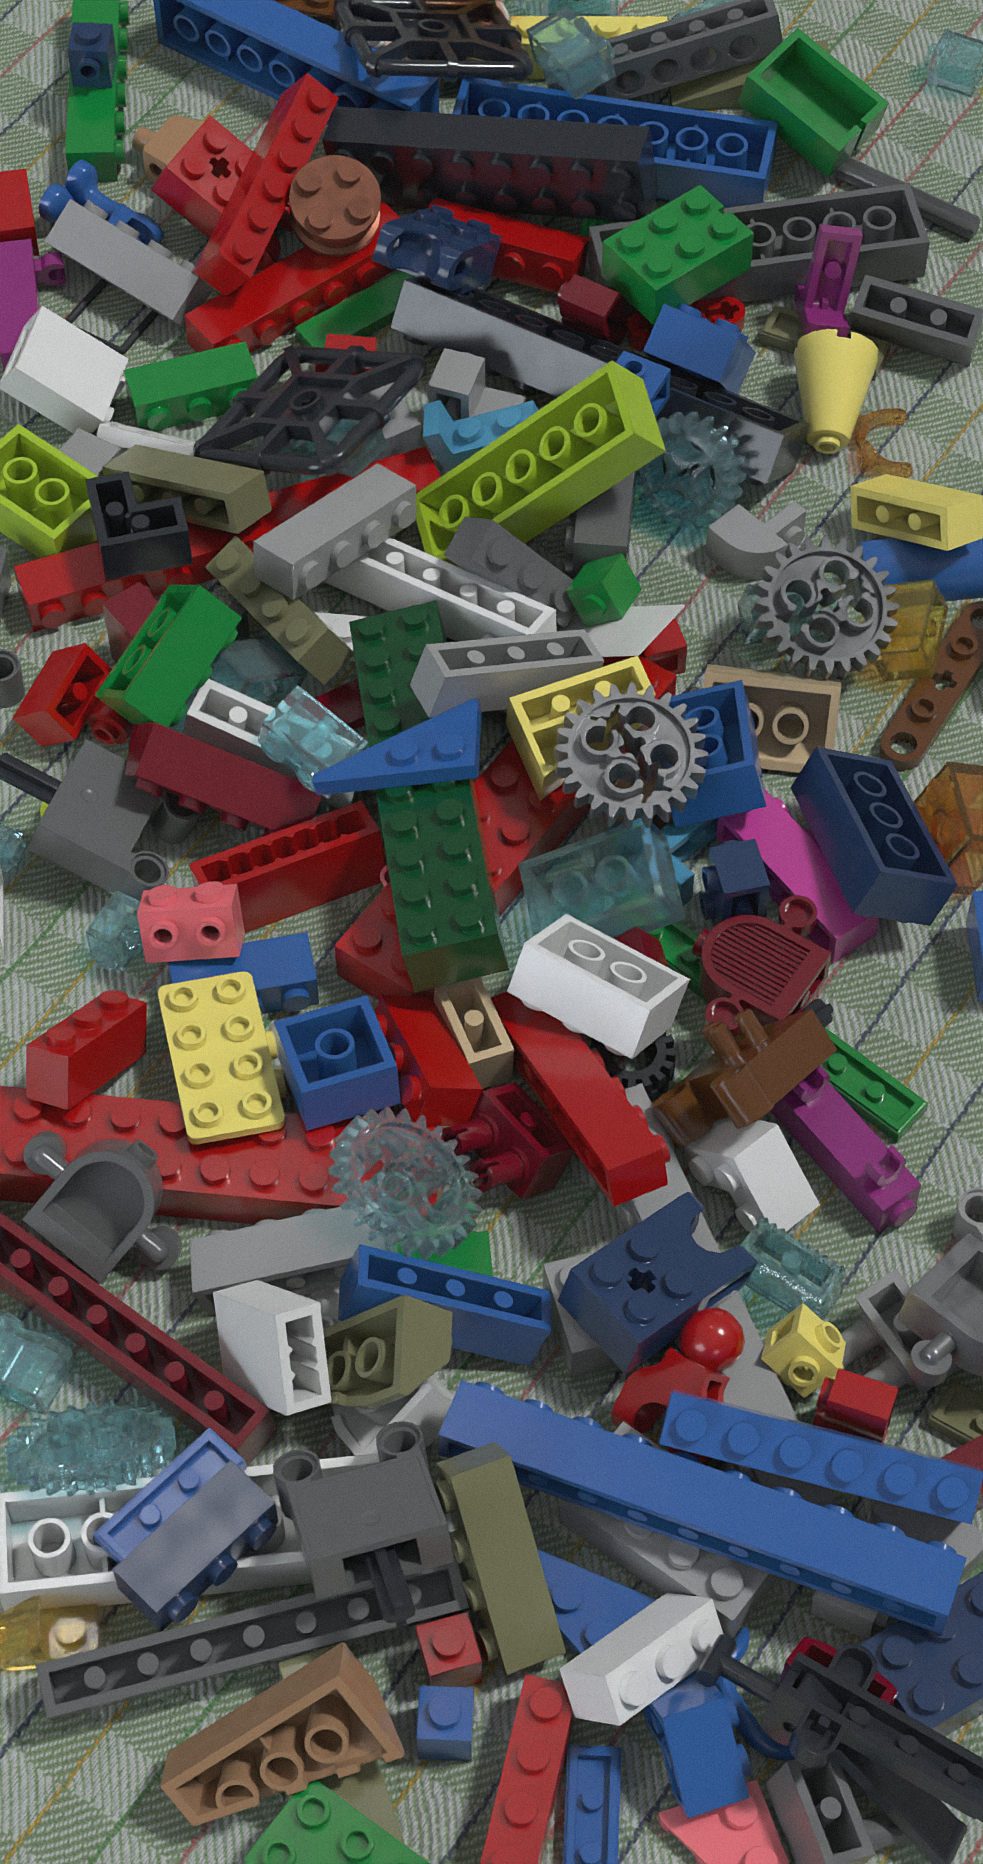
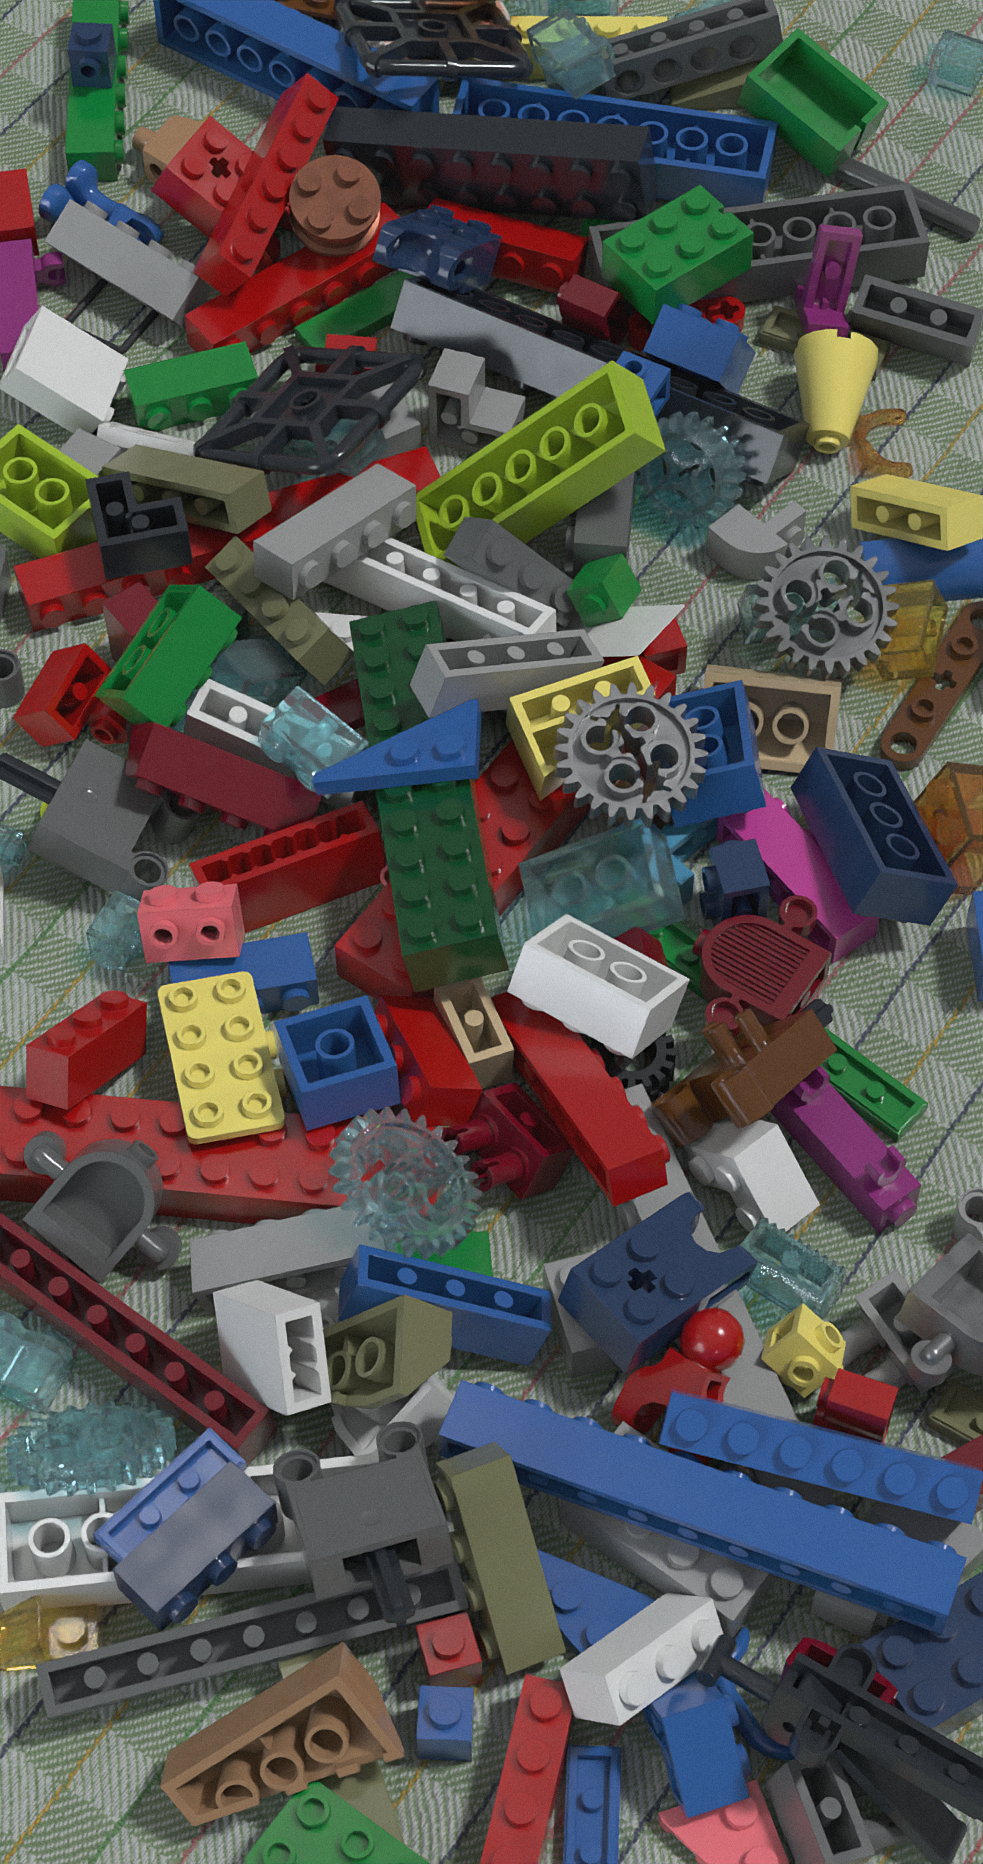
dark azure bracket [423,400,539,473] -> none

